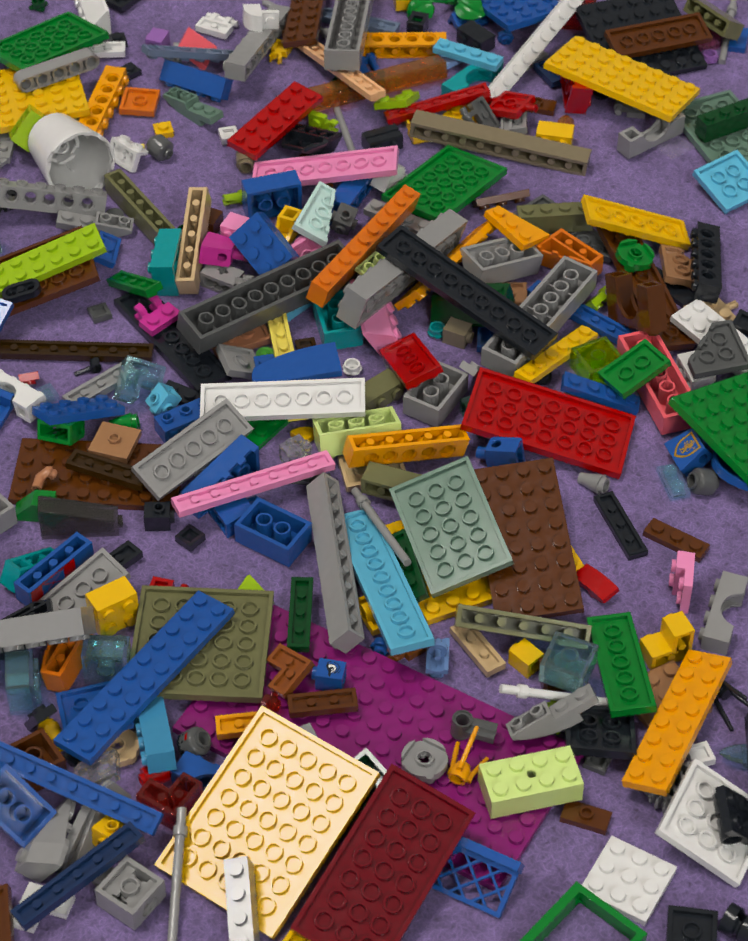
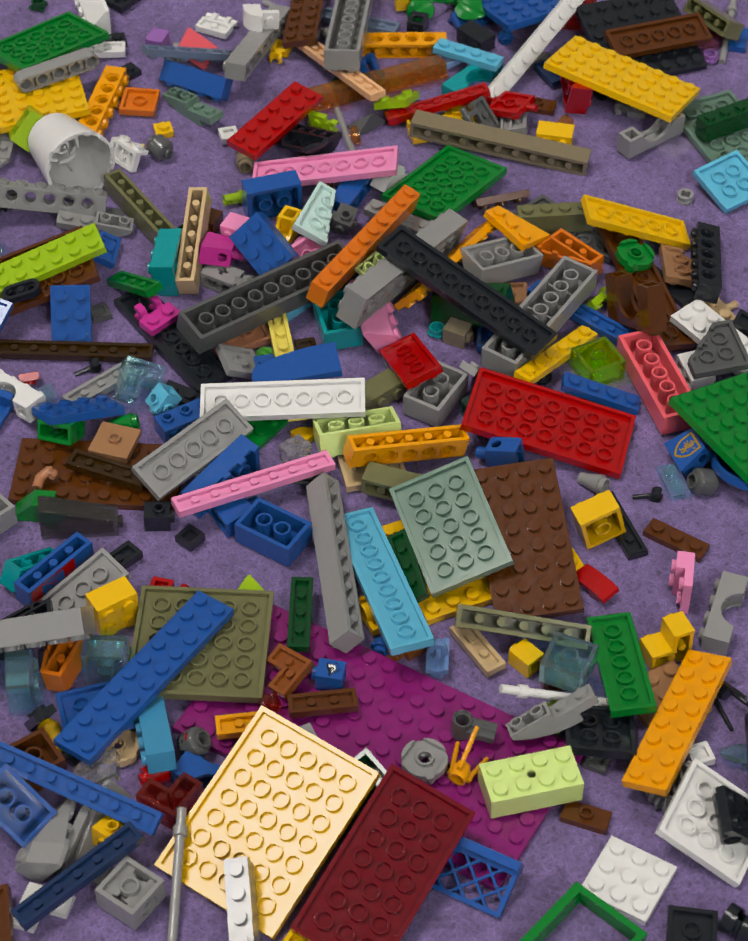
white plate [343,358,362,376] -> none
light grey bar [351,487,412,566] -> none
black brick [361,124,403,149] -> none
green plate [598,339,671,399] -> none
none -> blue plate [50,285,92,342]
none -> dark grey slope [347,112,386,136]
none -> clear orange tile [349,125,361,144]
none -> yellow brick [570,490,626,550]
none -> black hand [632,486,663,503]
none -> light grey bush [676,188,694,205]

